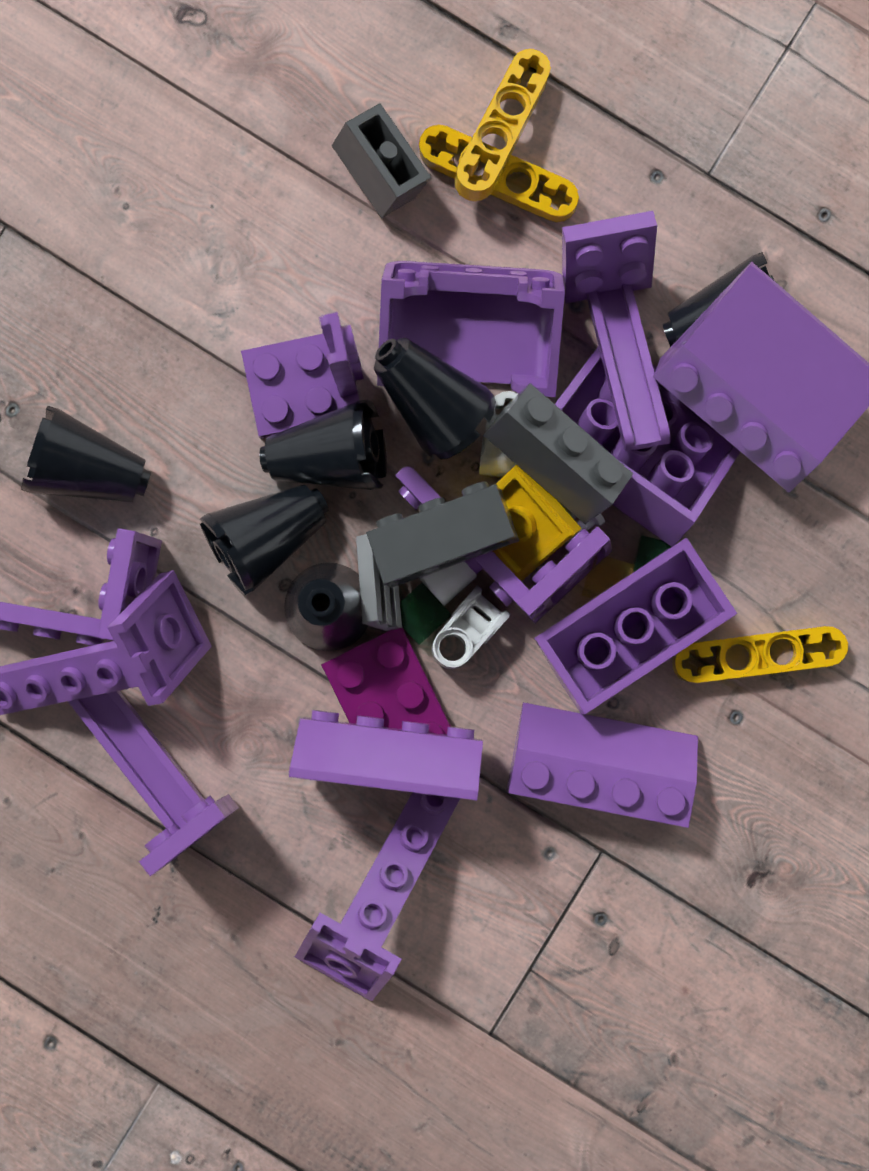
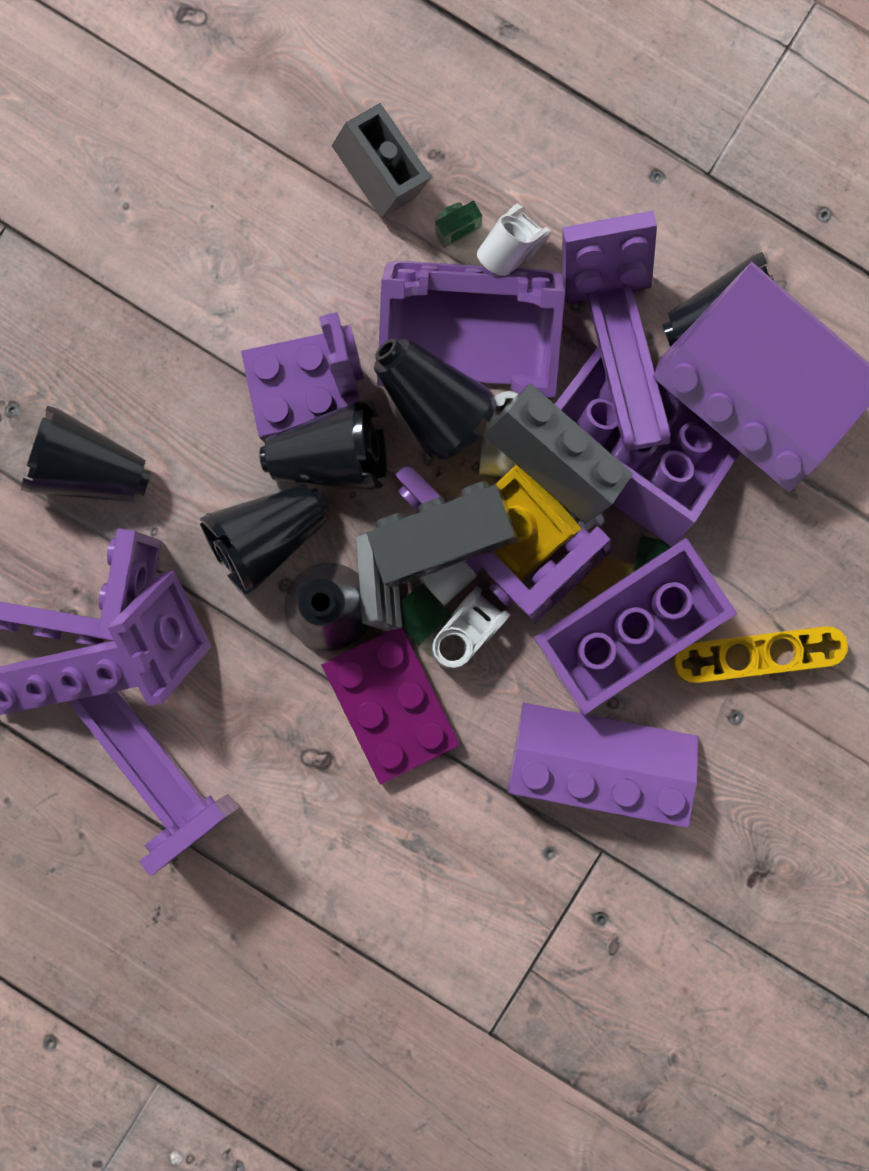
medium lavender slope [289,710,483,800] -> none
medium lavender bracket [294,792,460,1001] -> none
yellow beam [419,124,579,222] -> none
yellow beam [454,49,551,201] -> none
none -> clear green plate [435,200,483,248]
none -> white piece [477,203,552,276]

